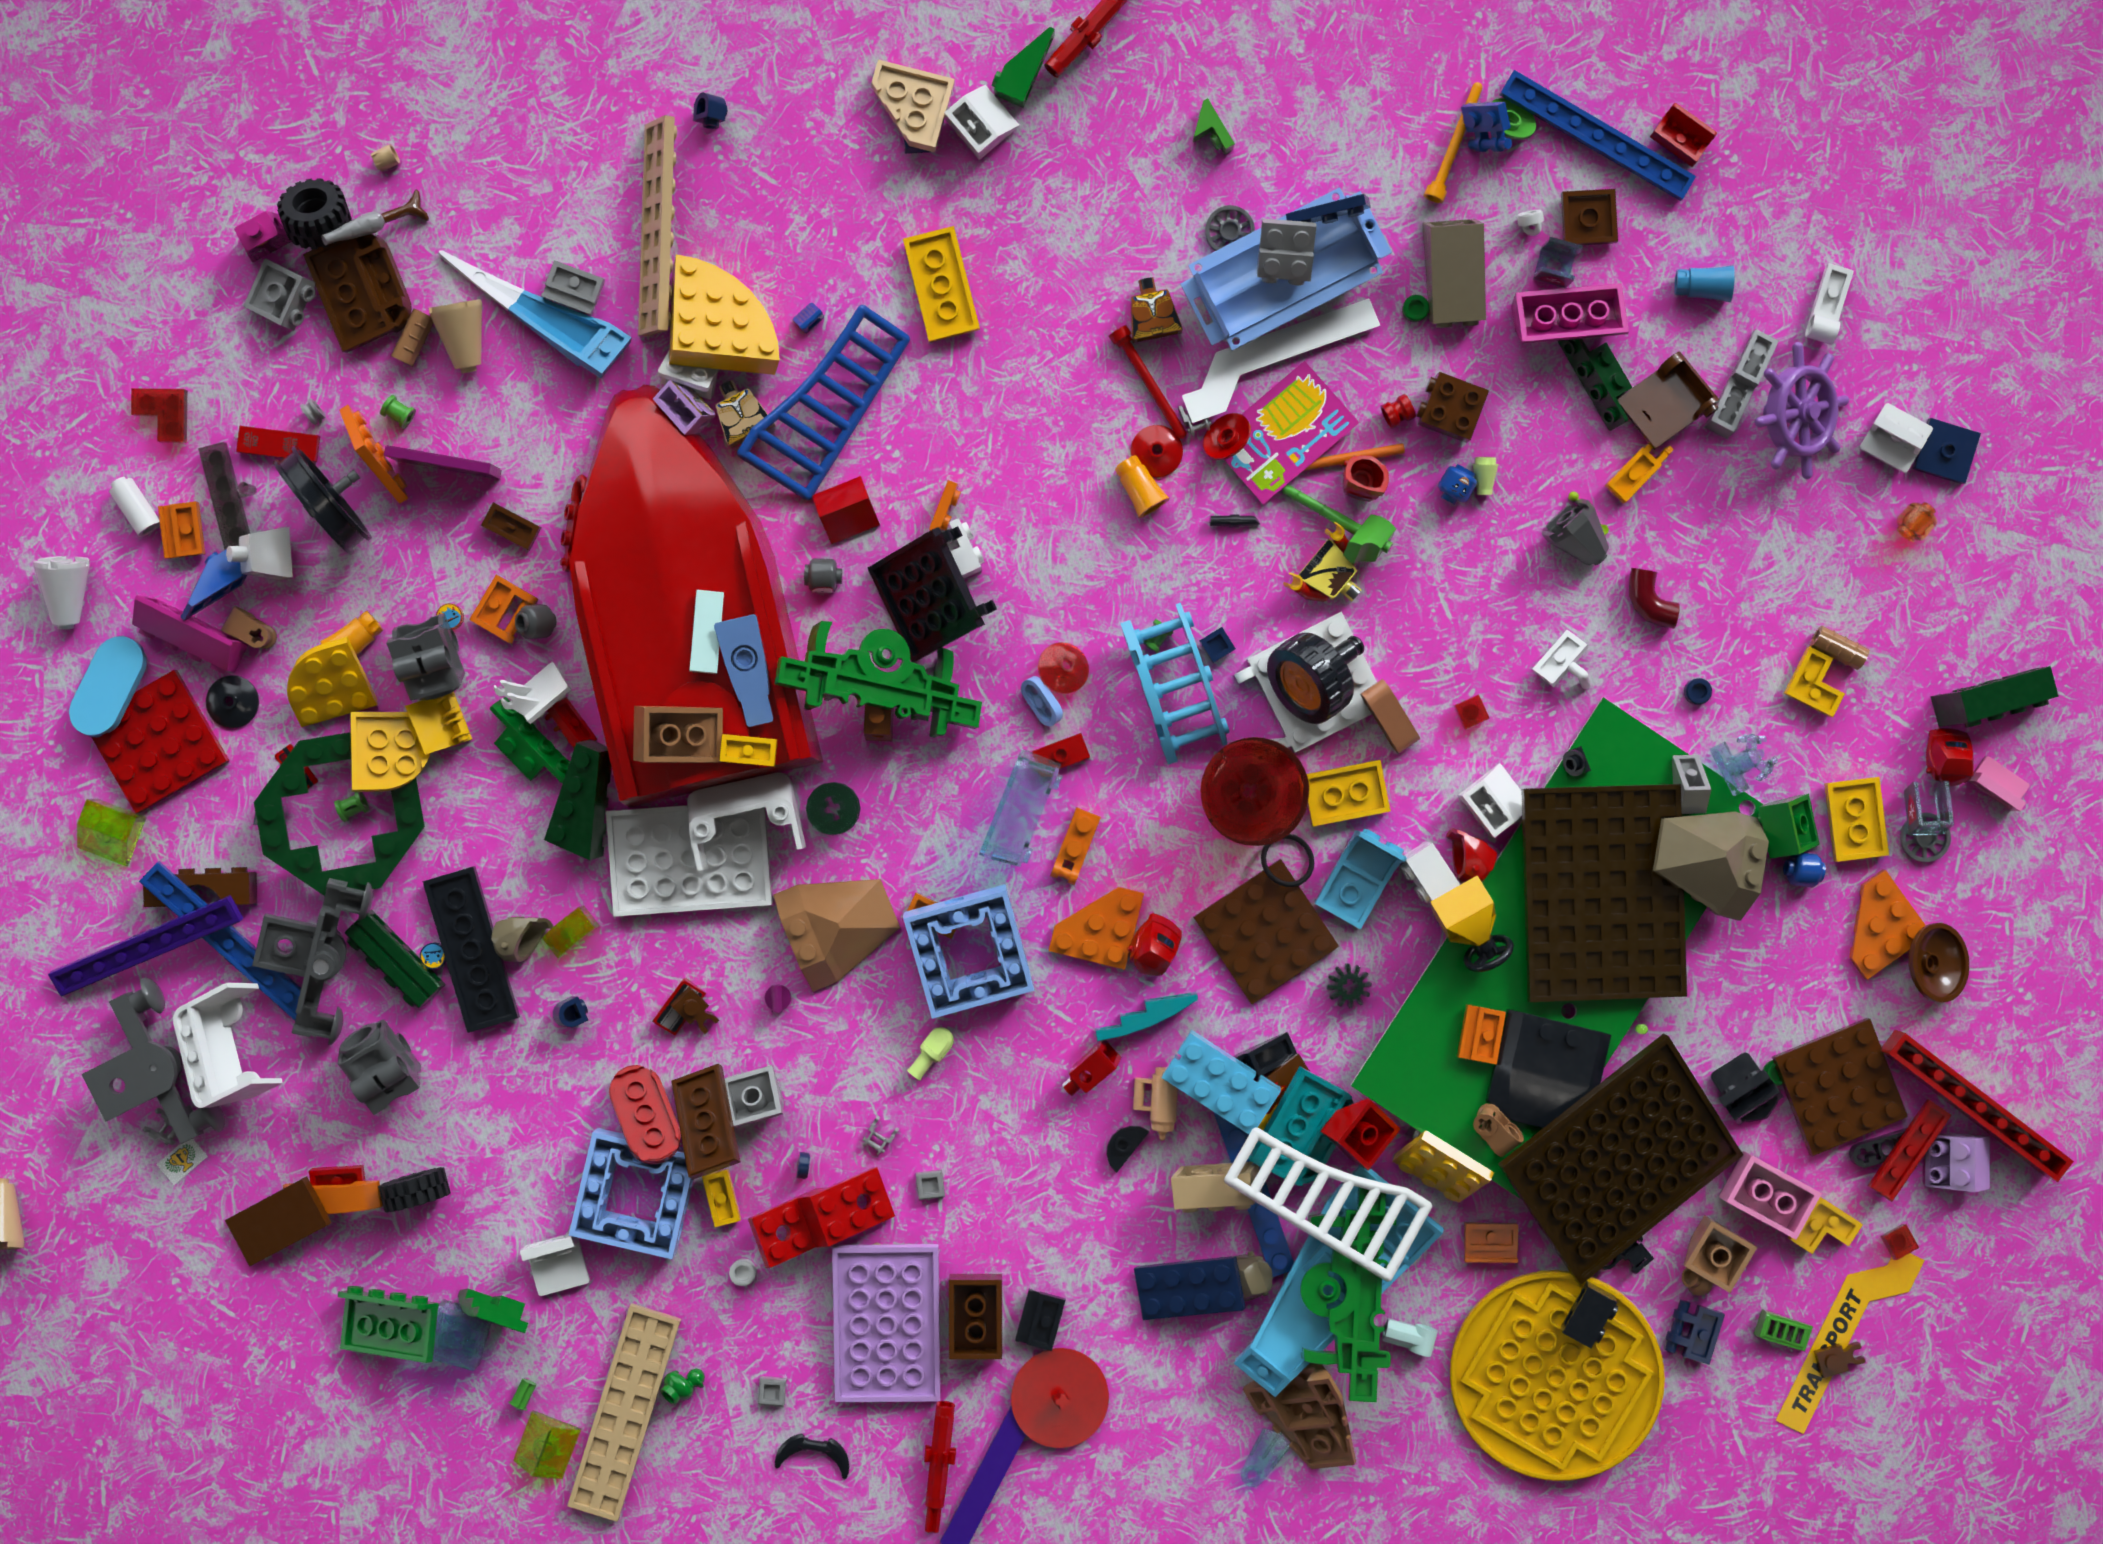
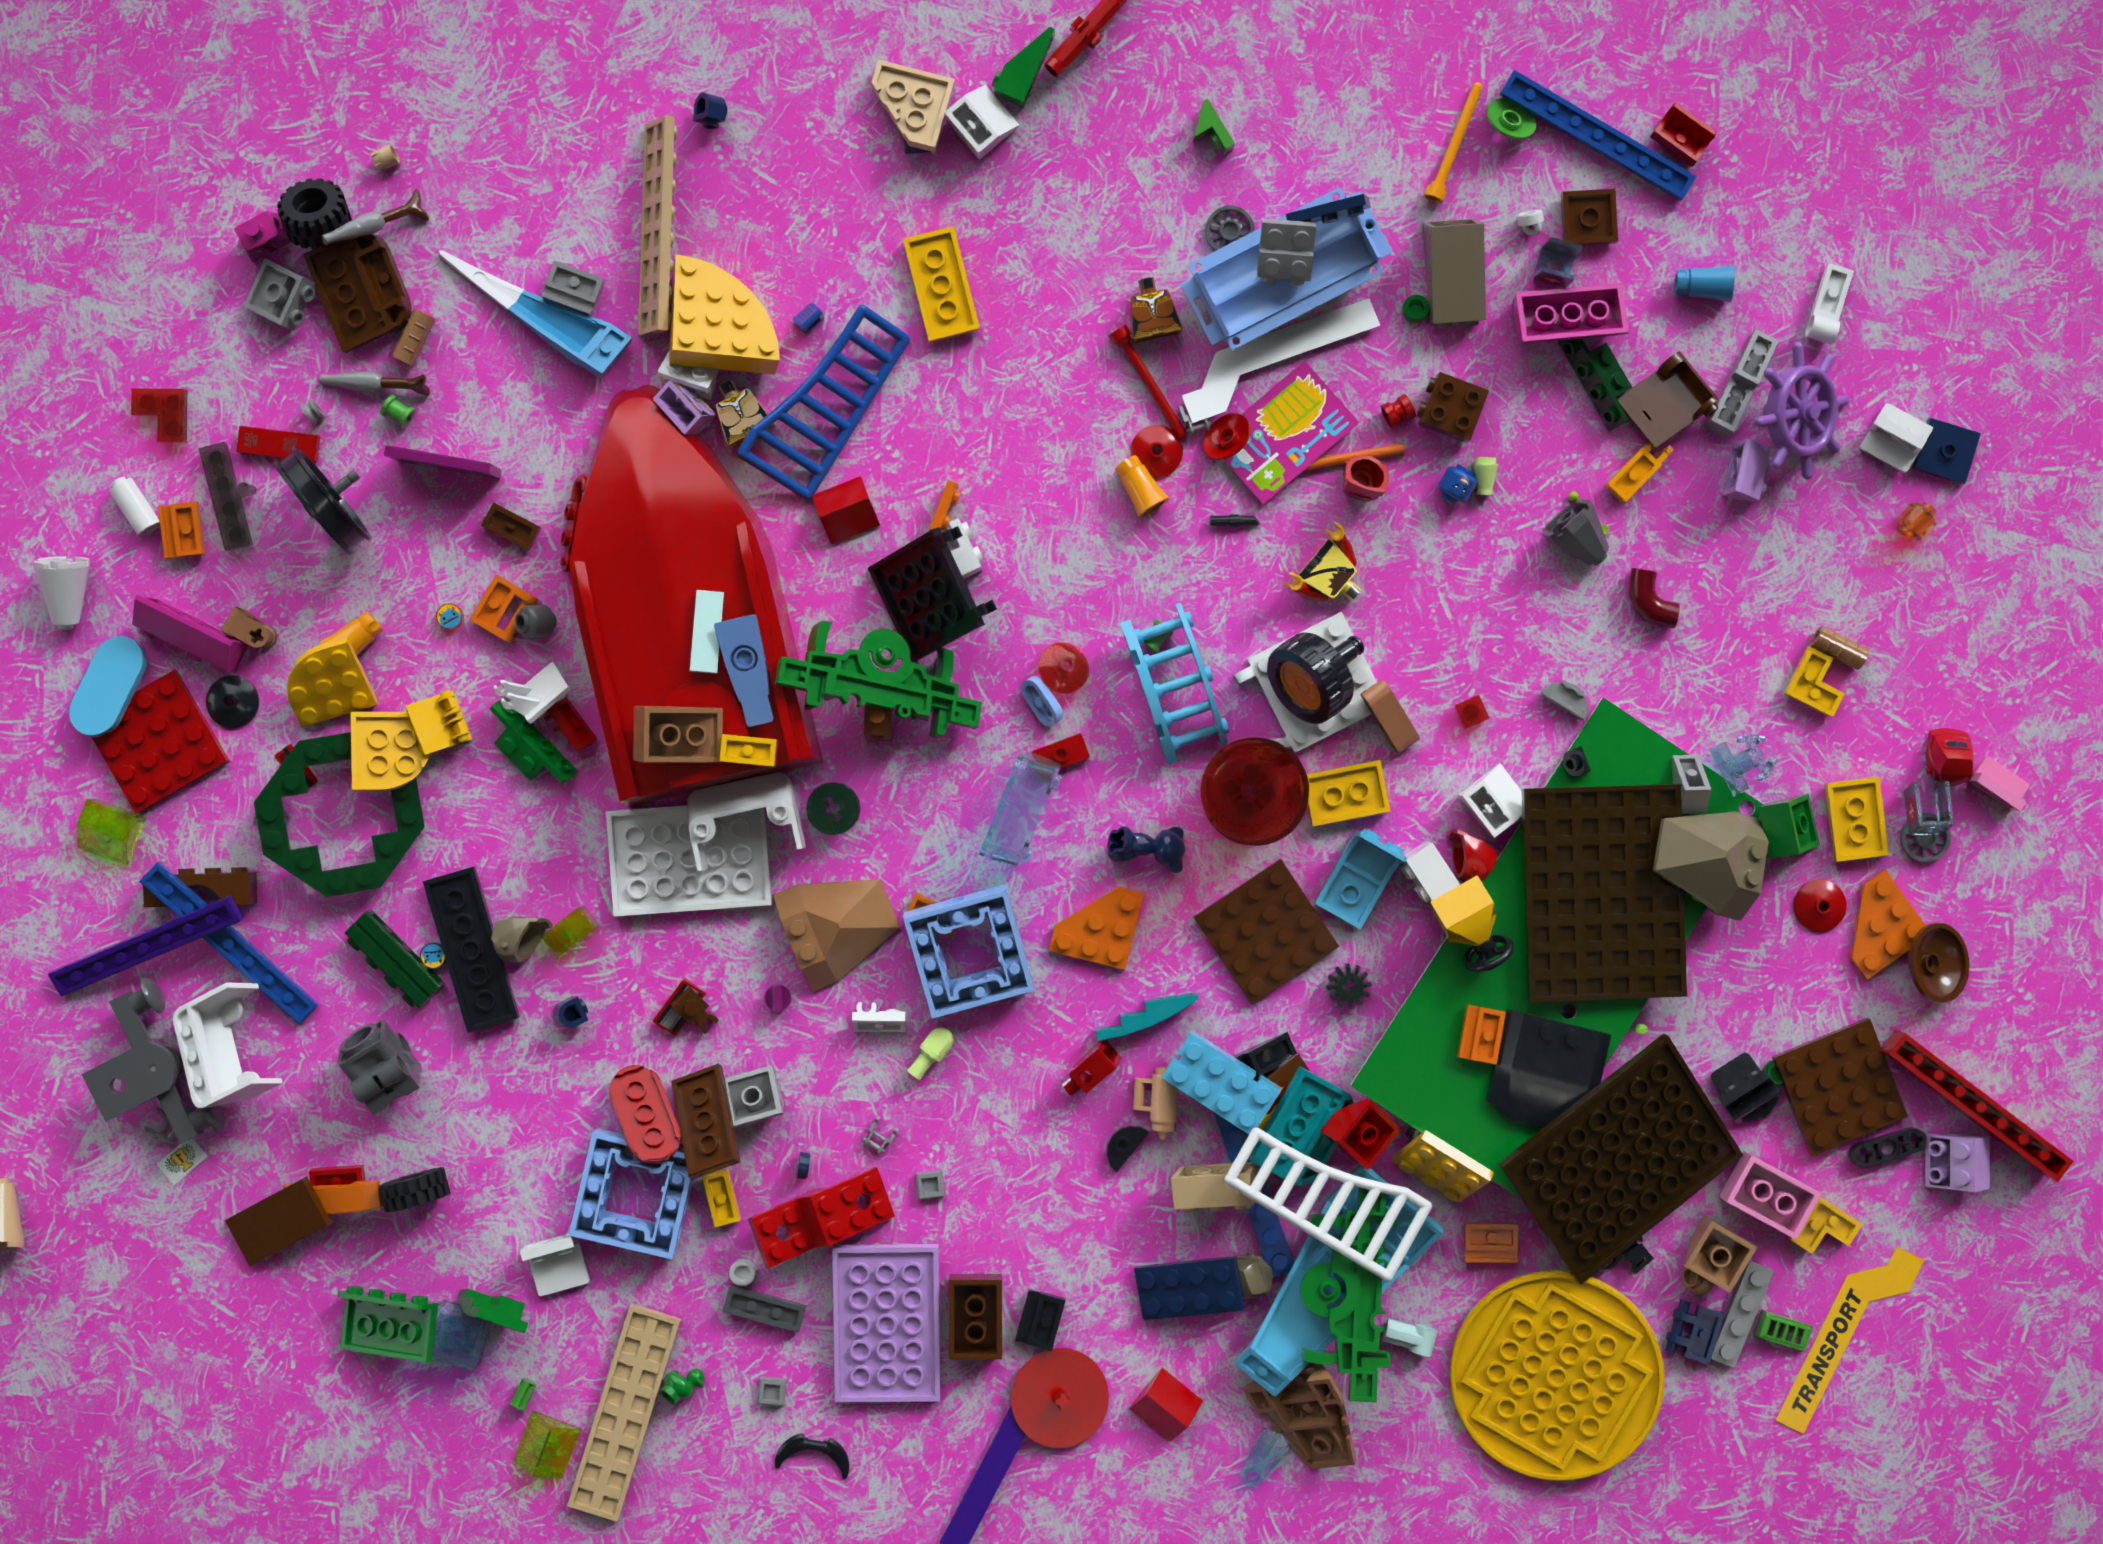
blue slope [181,549,247,621] -> none
white torso [226,527,293,580] -> none
dark grey piece [252,878,373,1045] -> none
bright green bush [334,792,370,822] -> none
orange plate [339,404,409,504] -> none
dark grey piece [386,613,465,701] -> none
tan cone [428,299,482,373] -> none
dark green wedge [544,739,611,861] -> none
dark grey head [804,558,842,593] -> none
red piece [924,1401,956,1533] -> none
orange plate [1050,807,1101,885] -> none
red helmet [1127,913,1182,976] -> none
dark blue plate [1199,627,1236,663] -> none
black tyre [1261,833,1315,887] -> none
bright green piece [1282,484,1396,564] -> none
blue plate [1461,102,1512,152] -> none
medium nougat piece [1473,1104,1524,1157] -> none
white plate [1533,630,1591,689] -> none
black brick [1561,1281,1618,1348] -> none
dark blue tile [1684,678,1712,705] -> none
blue head [1783,853,1826,888] -> none
reddish brown plate [1814,1341,1866,1378] -> none
red tile [1868,1099,1952,1202] -> none
clear red plate [1880,1224,1919,1260] -> none
dark green wedge [1931,666,2059,728] -> none
none -> light grey piece [319,371,430,396]
none -> dark grey plate [723,1285,807,1333]
none -> plate [852,1002,906,1032]
none -> dark blue animal [1107,826,1186,873]
none -> red slope [1129,1367,1203,1441]
none -> light grey plate [1538,682,1588,721]
none -> light grey plate [1711,1260,1774,1368]
none -> lavender slope [1722,439,1772,503]
none -> red dish [1793,879,1847,932]

